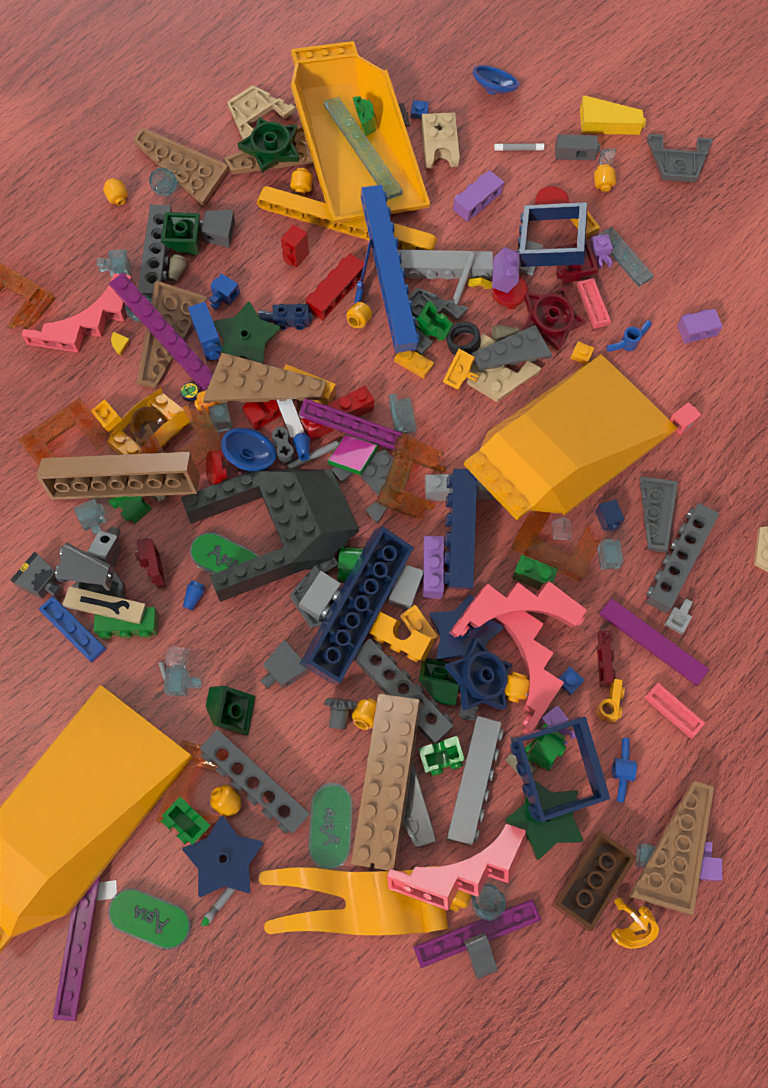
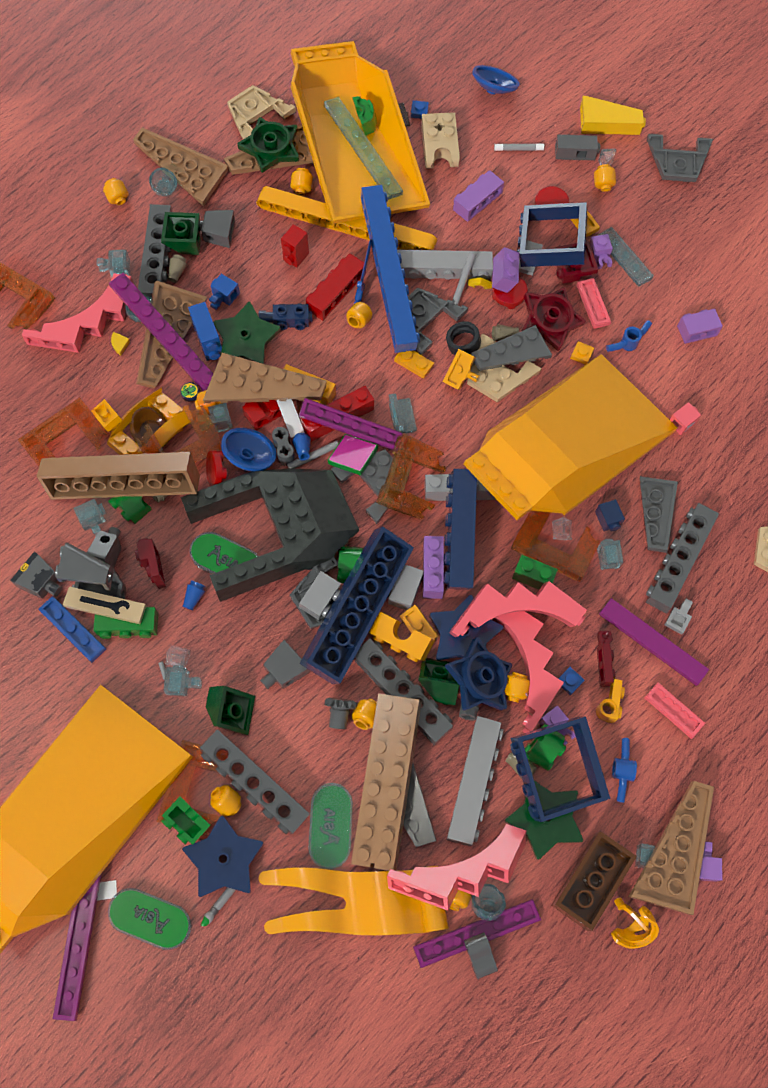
green cylinder [416,301,453,341] -> none
green cylinder [418,736,465,776] -> none

